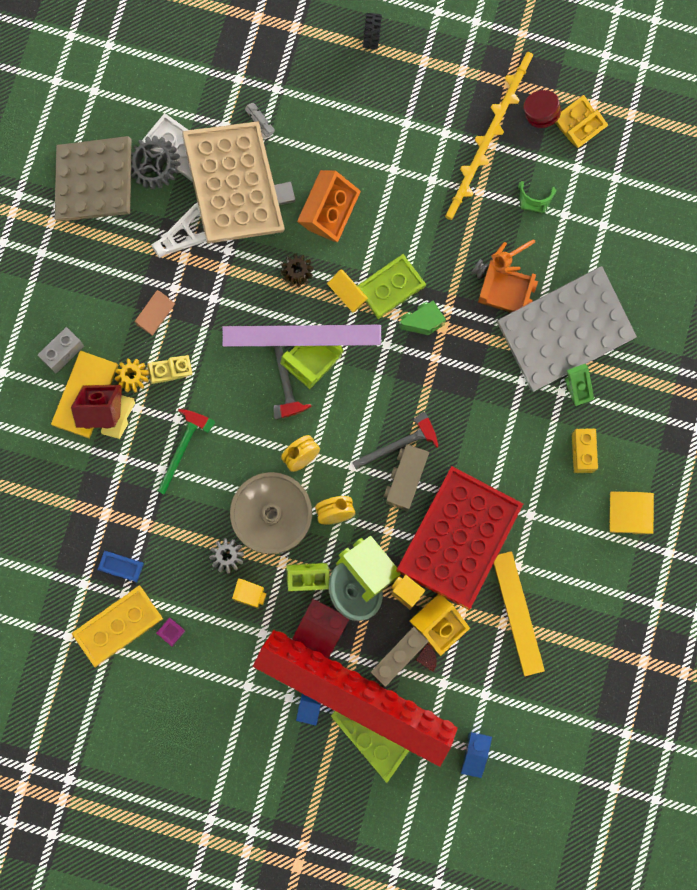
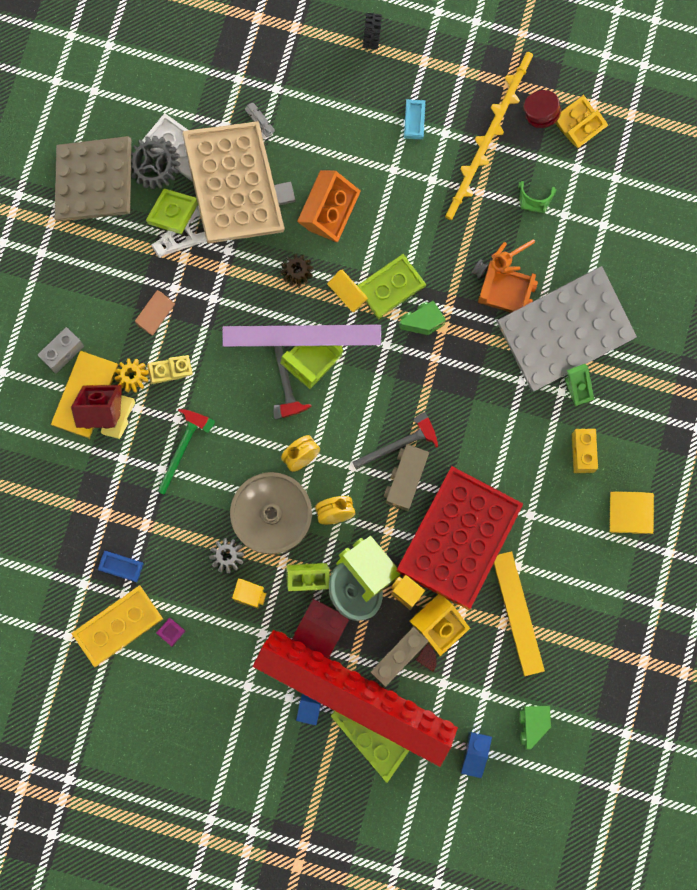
none -> lime plate [146,189,198,234]
none -> medium azure tile [404,99,425,139]
none -> bright green slope [519,706,551,749]

